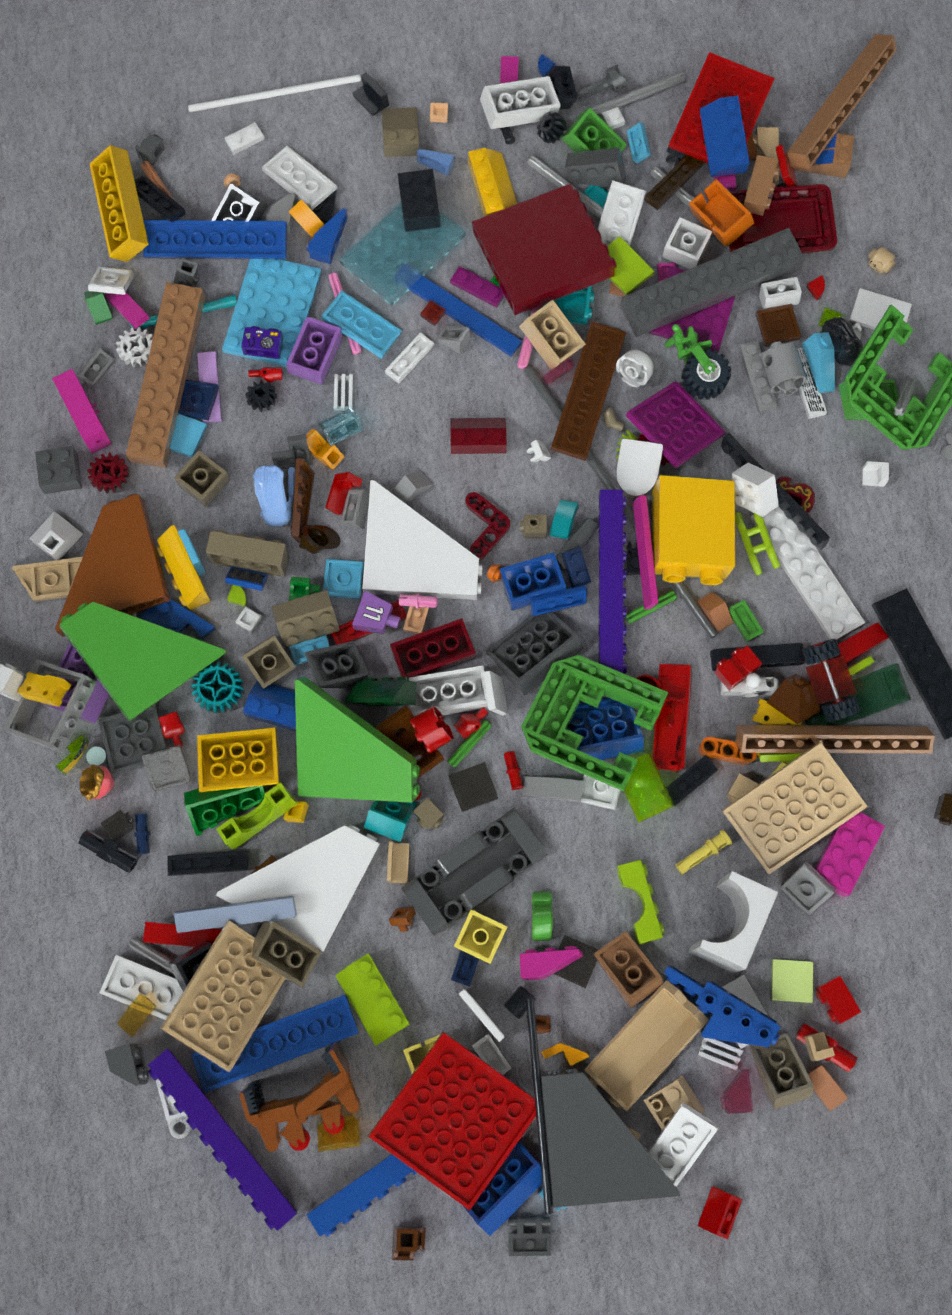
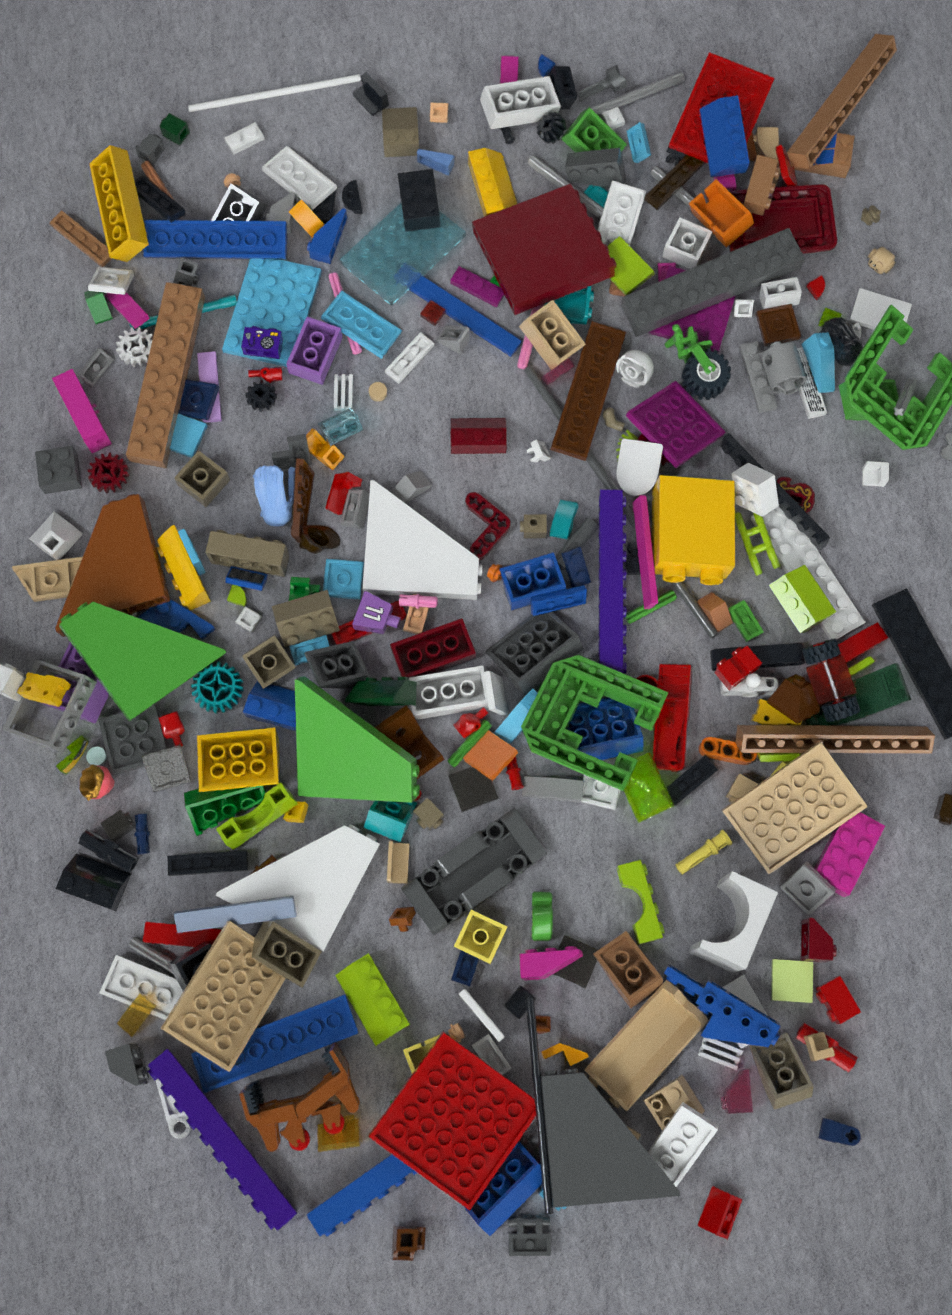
red brick [410,706,454,753] -> none
nougat slope [808,1065,848,1111] -> none
none -> medium nougat plate [49,210,112,267]
none -> black slope [55,854,131,911]
none -> dark green brick [159,113,190,146]
none -> black plate [342,180,363,214]
none -> tan tile [369,382,387,402]
none -> light nougat plate [448,1023,465,1042]
none -> orange tile [463,730,518,781]
none -> medium azure slope [493,689,538,745]
none -> white slope [733,299,754,317]
none -> lime slope [769,565,837,633]
none -> dark red slope [800,918,837,963]
none -> dark blue piece [818,1118,861,1146]
none -> dark tan wheel [861,205,881,226]

